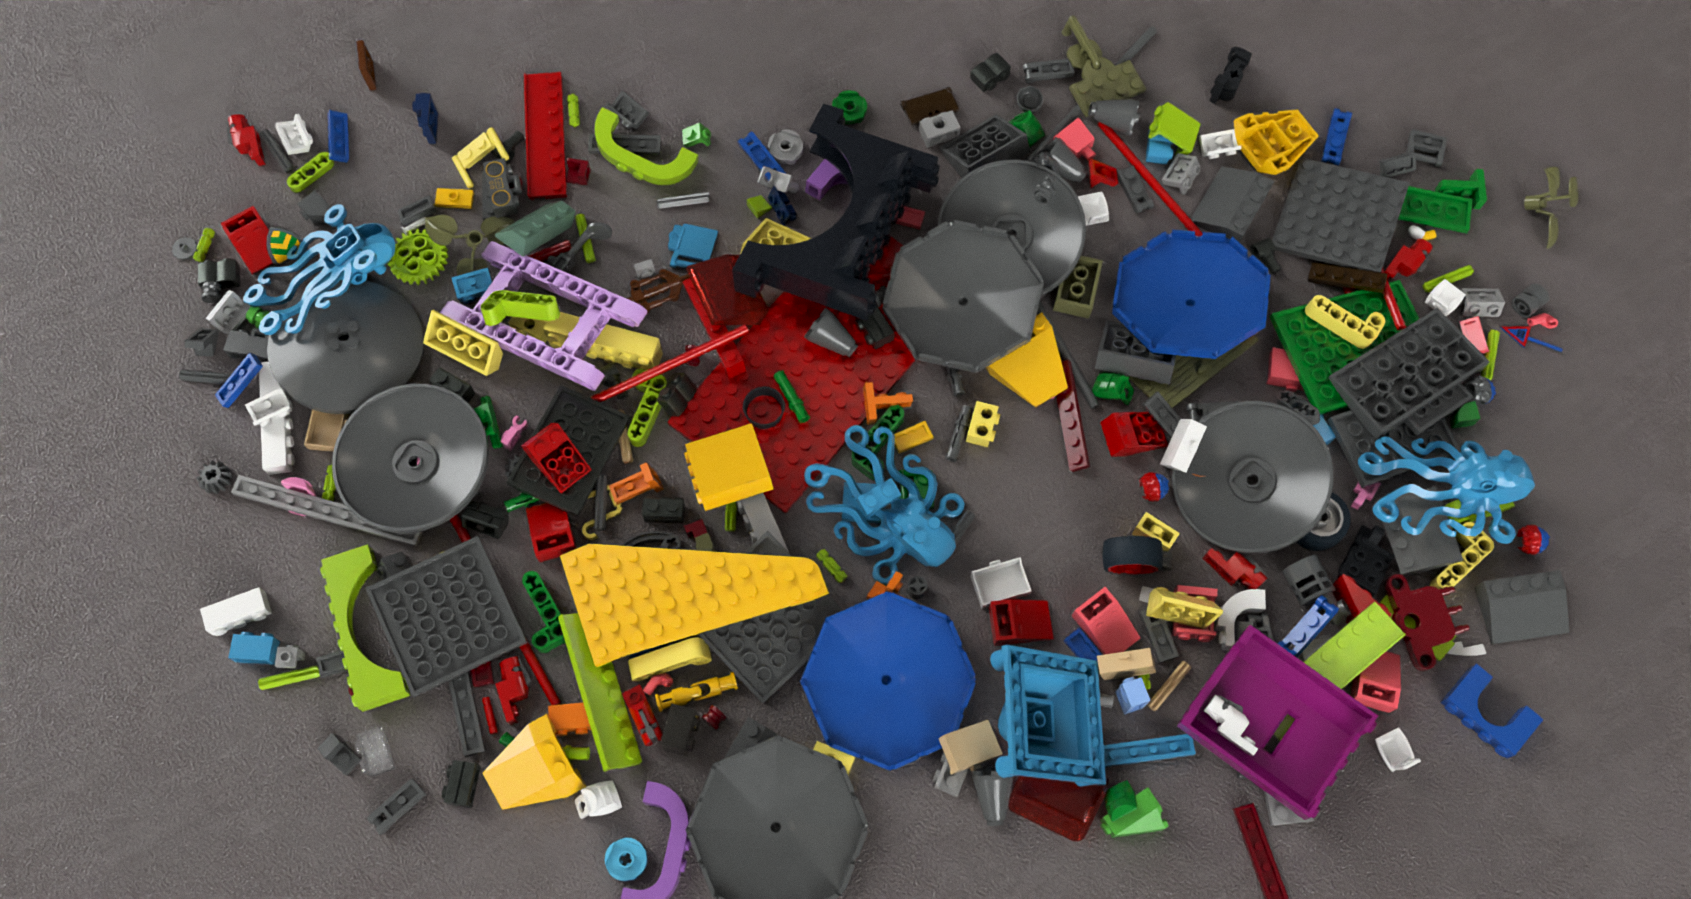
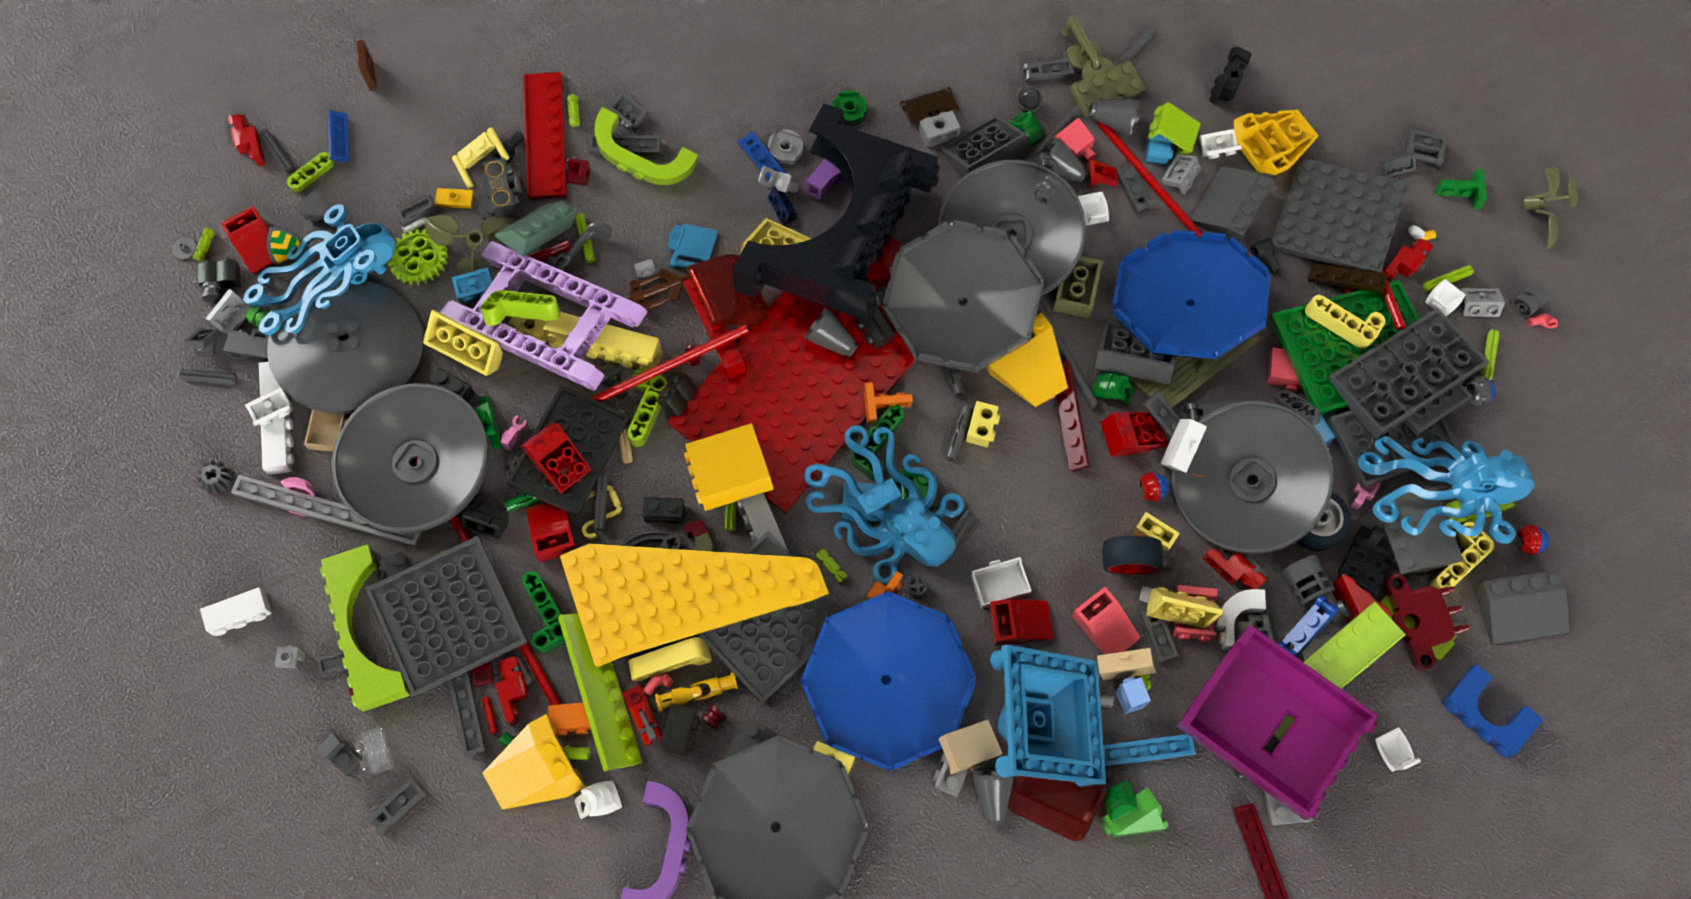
blue plate [215,352,263,408] -> none
dark azure brick [228,632,280,665] -> none
lime axle [258,666,320,690] -> none
white bracket [275,114,313,155] -> none
lime axle [322,465,336,501] -> none
dark blue plate [412,93,439,144] -> none
pearl dark grey brick [442,760,481,808] -> none
medium azure plate [604,838,648,882] -> none
orange bracket [609,462,664,505] -> none
axle [656,191,710,209] -> none
bright green bracket [682,123,711,148] -> none
black tyre [743,387,785,429] -> none
lime slope [746,195,772,218] -> none
green pin [773,370,810,424] -> none
yellow plate [894,421,934,454] -> none
coral tile [896,206,925,230] -> none
pearl dark grey brick [970,53,1011,92] -> none
blue plate [1063,627,1102,661] -> none
tan axle [1147,661,1191,711] -> none
white plate [1204,695,1258,756] -> none
blue plate [1321,108,1352,166] -> none
coral slope [1350,651,1401,713] -> none
green plate [1398,186,1473,234] -> none
white sticker [1447,641,1486,656] -> none
green brick [1451,401,1481,429] -> none
coral tile [1460,316,1489,353] -> none
piece [1500,326,1563,352] -> none

